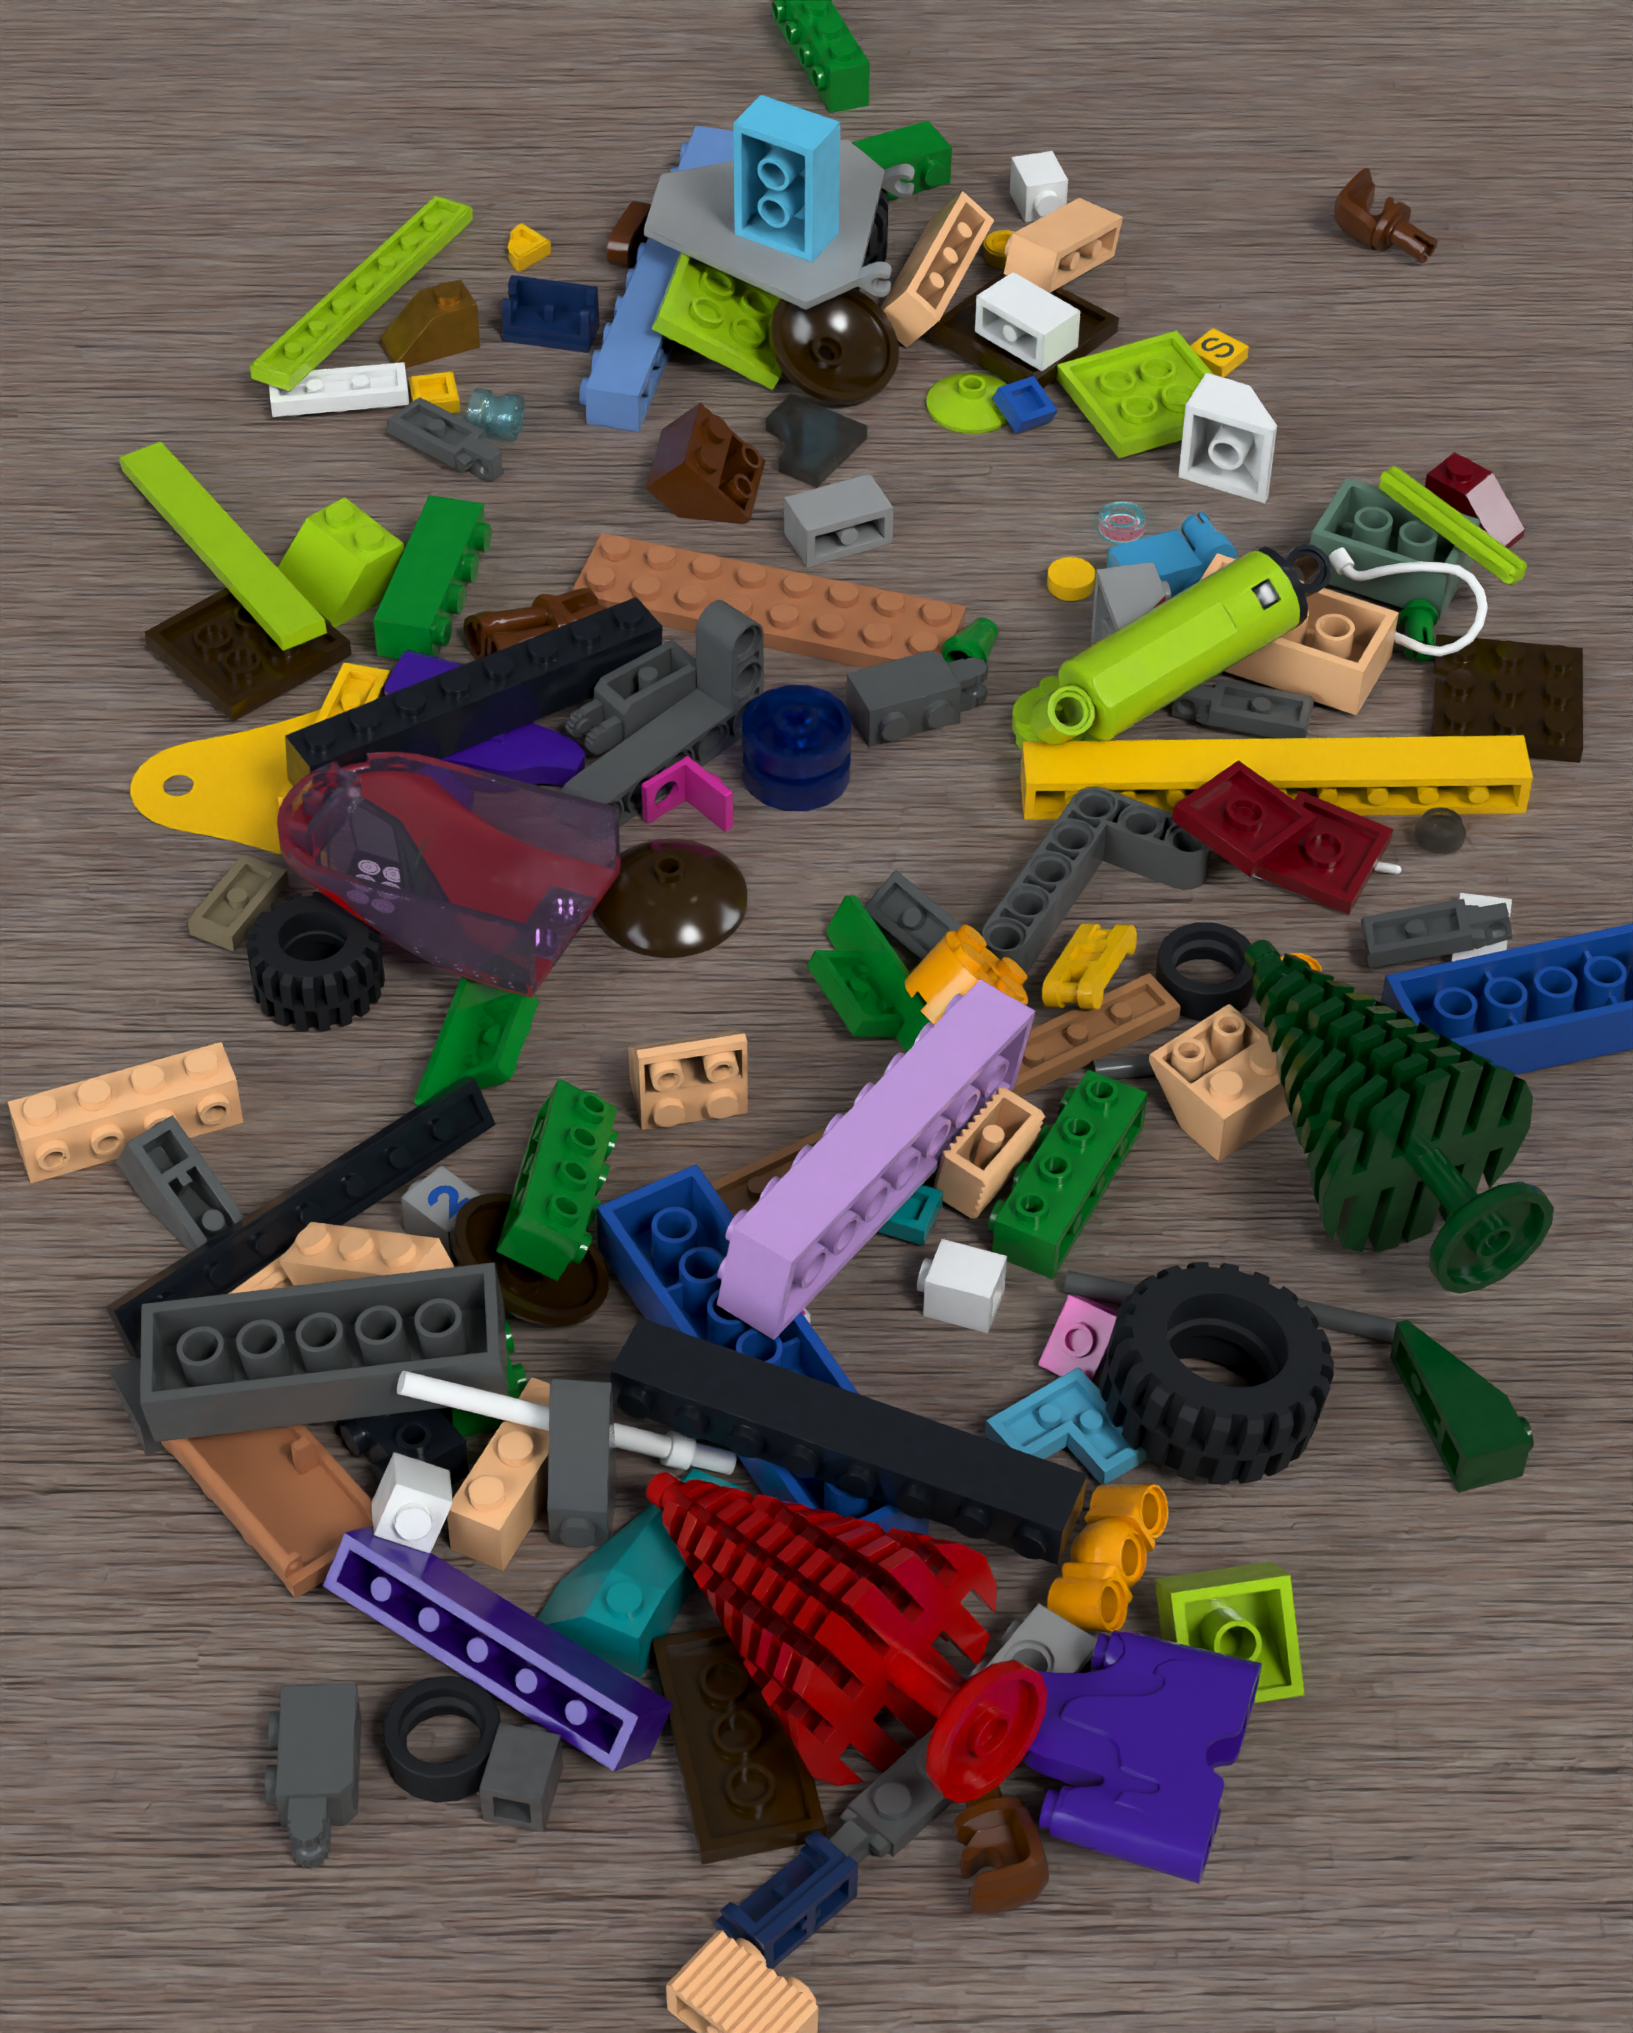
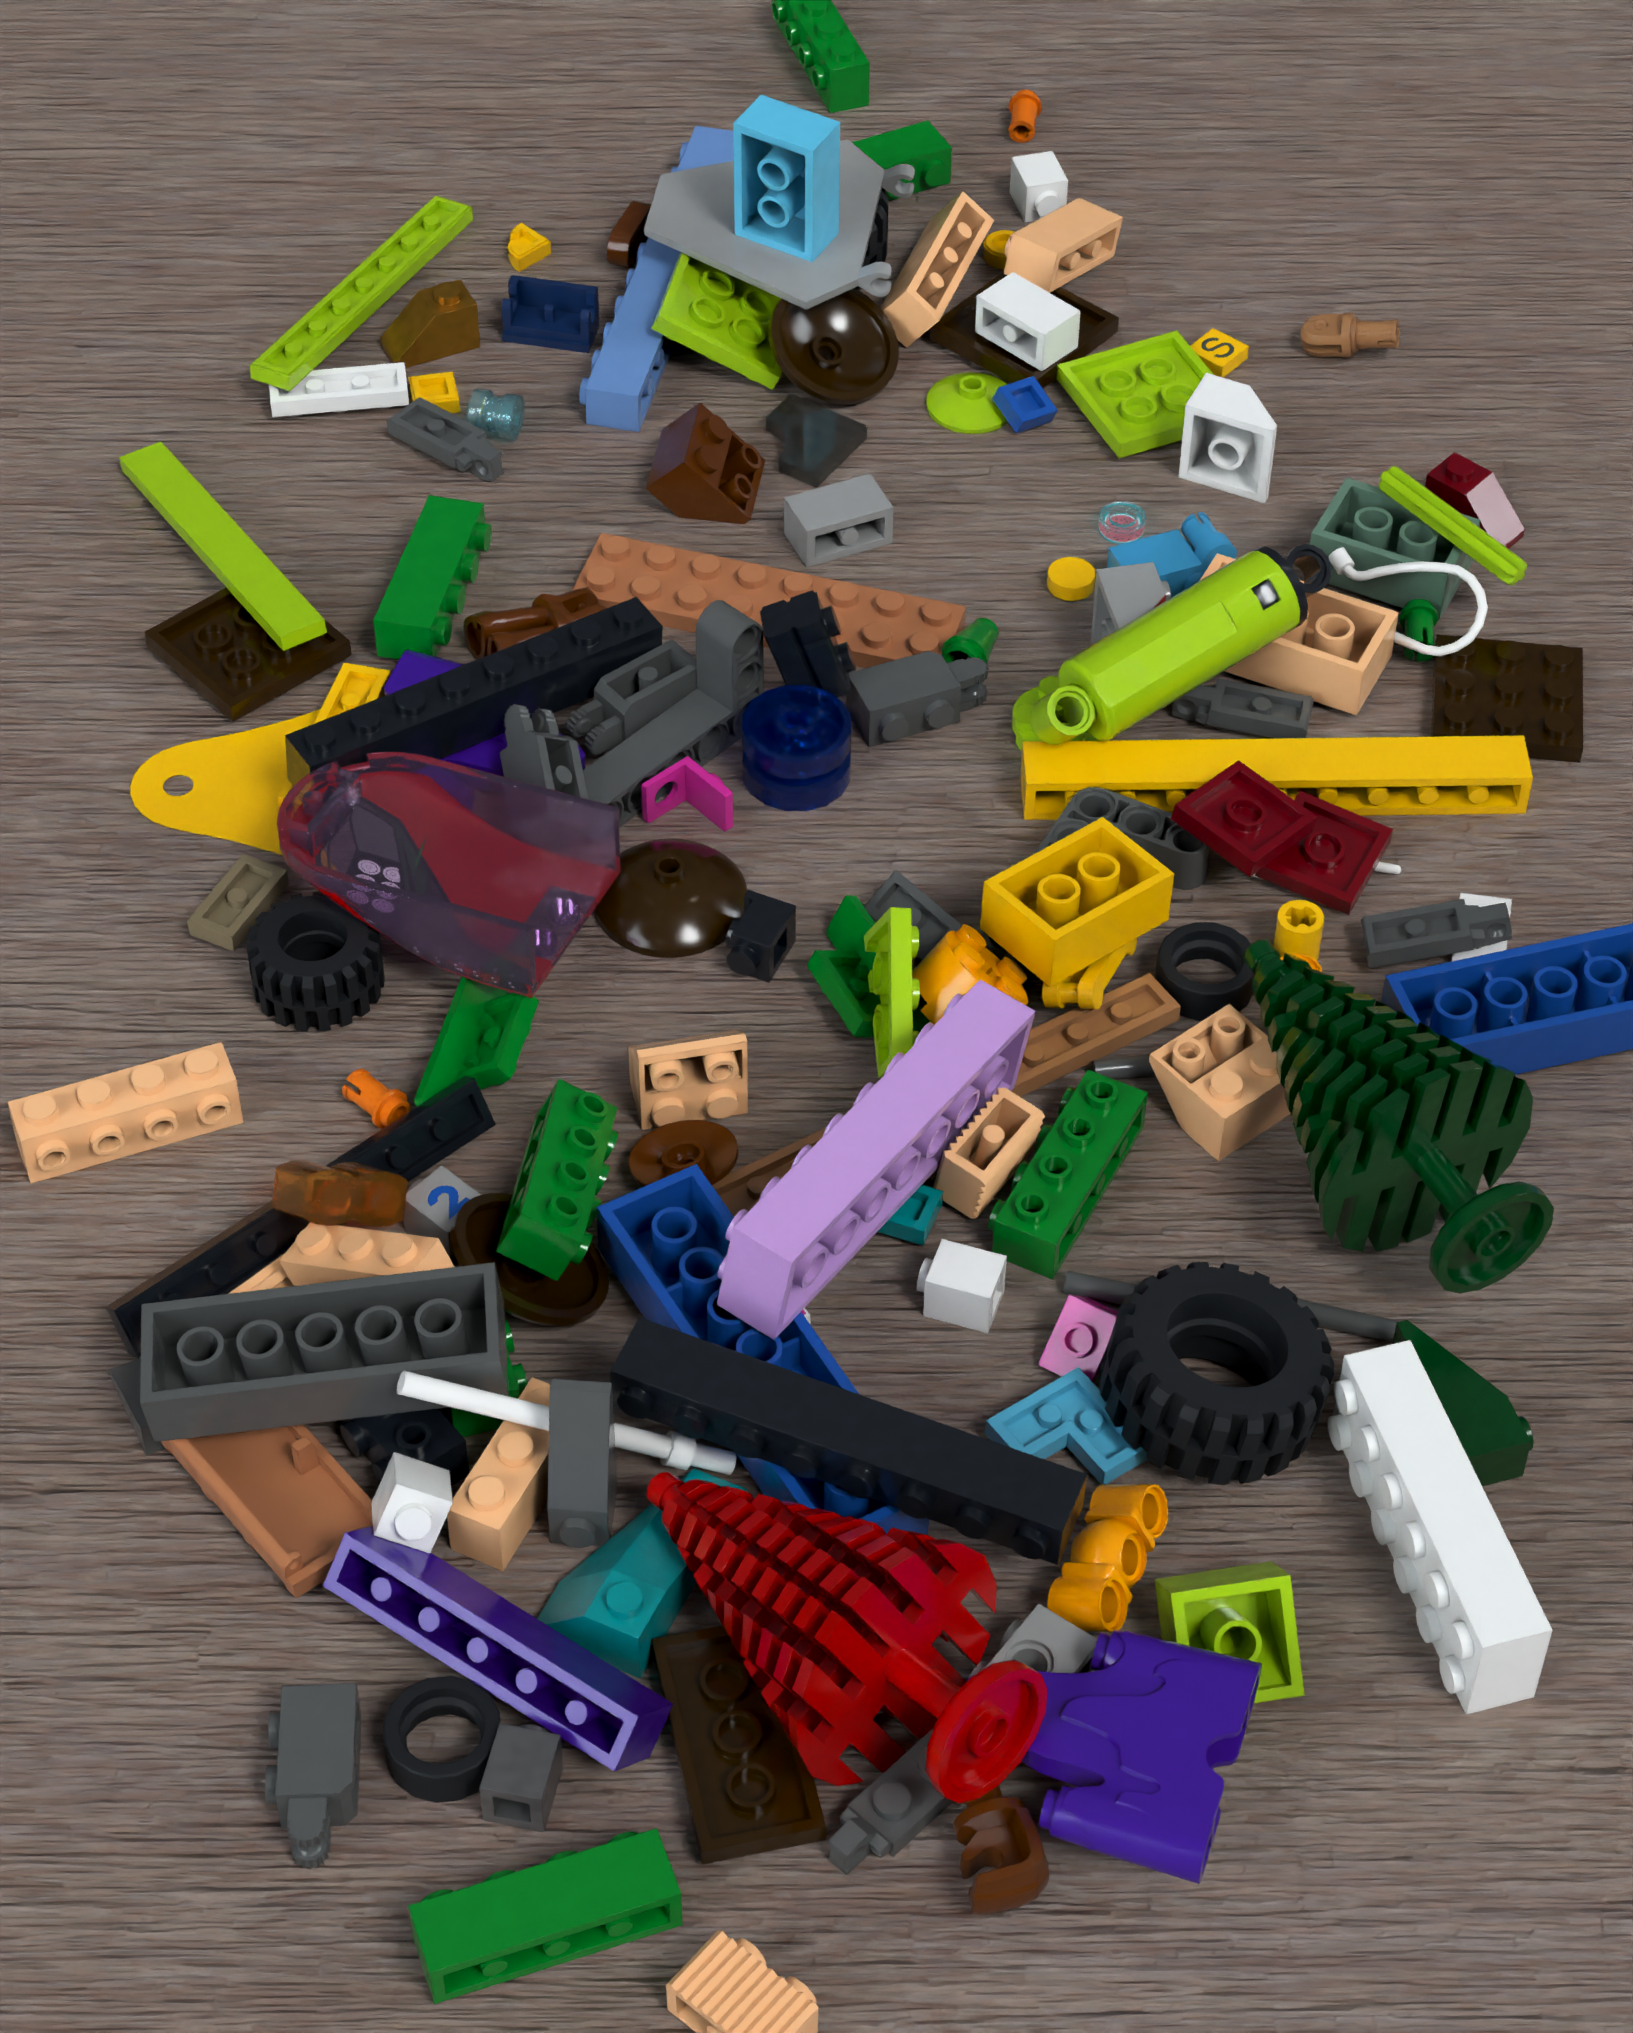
dark grey slope [116,1115,245,1252] -> none
lime slope [278,497,404,628] -> none
dark blue hinge [716,1830,858,1969] -> none
reddish brown piece [1334,168,1438,264] -> none
clear smoke plate [1414,807,1466,854] -> none
none -> clear orange brick [272,1160,407,1227]
none -> orange pin [342,1068,411,1129]
none -> green brick [408,1828,683,2004]
none -> dark grey hinge [500,704,594,850]
none -> reddish brown dish [629,1120,739,1187]
none -> black brick [726,890,796,983]
none -> black brick [760,590,856,710]
none -> lime wing [864,907,920,1078]
none -> yellow brick [980,817,1174,987]
none -> orange pin [1008,90,1042,143]
none -> yellow gear [1273,900,1324,960]
none -> medium nougat arm [1300,313,1400,358]
none -> white brick [1328,1340,1553,1715]

